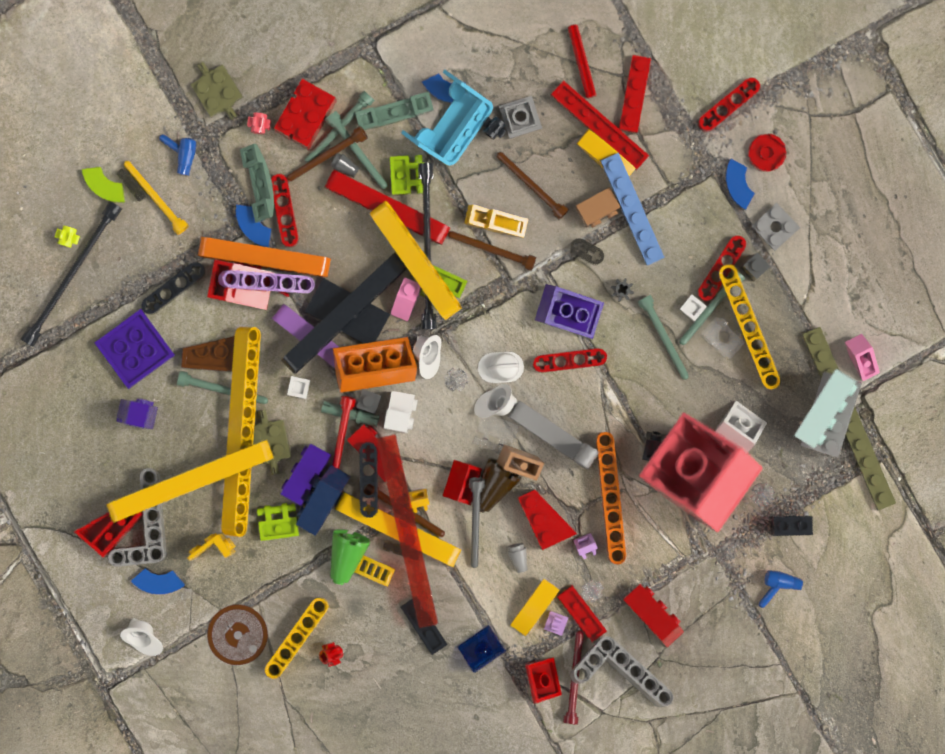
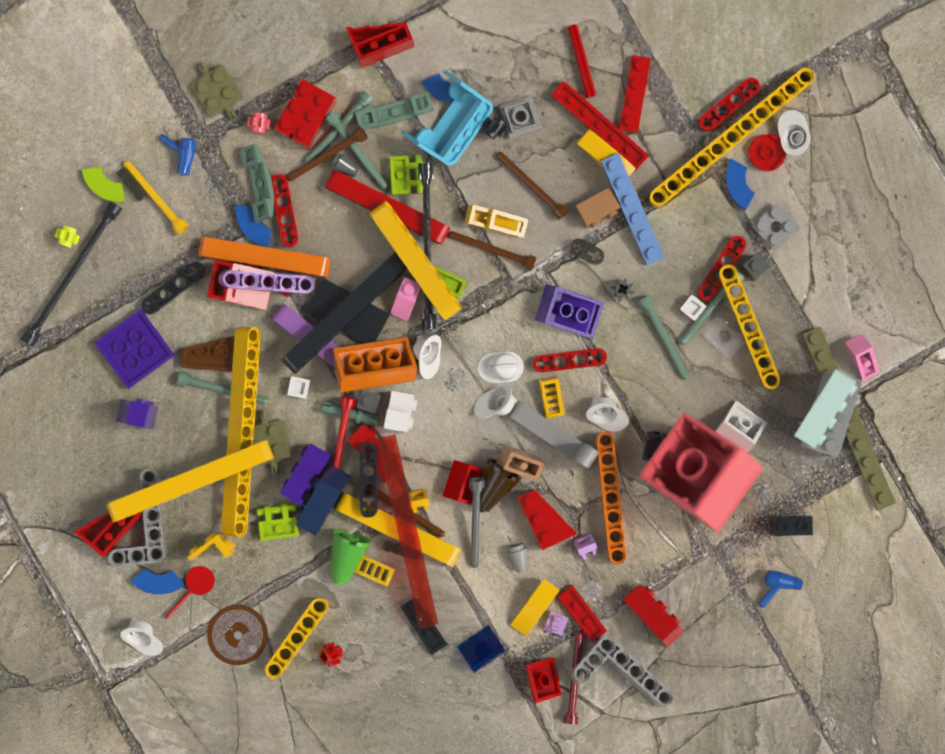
none -> red piece [165,566,215,619]
none -> red wedge [346,22,415,68]
none -> yellow slope [538,376,565,419]
none -> white piece [586,397,629,432]
none -> yellow beam [648,68,814,208]
none -> white piece [778,110,811,156]

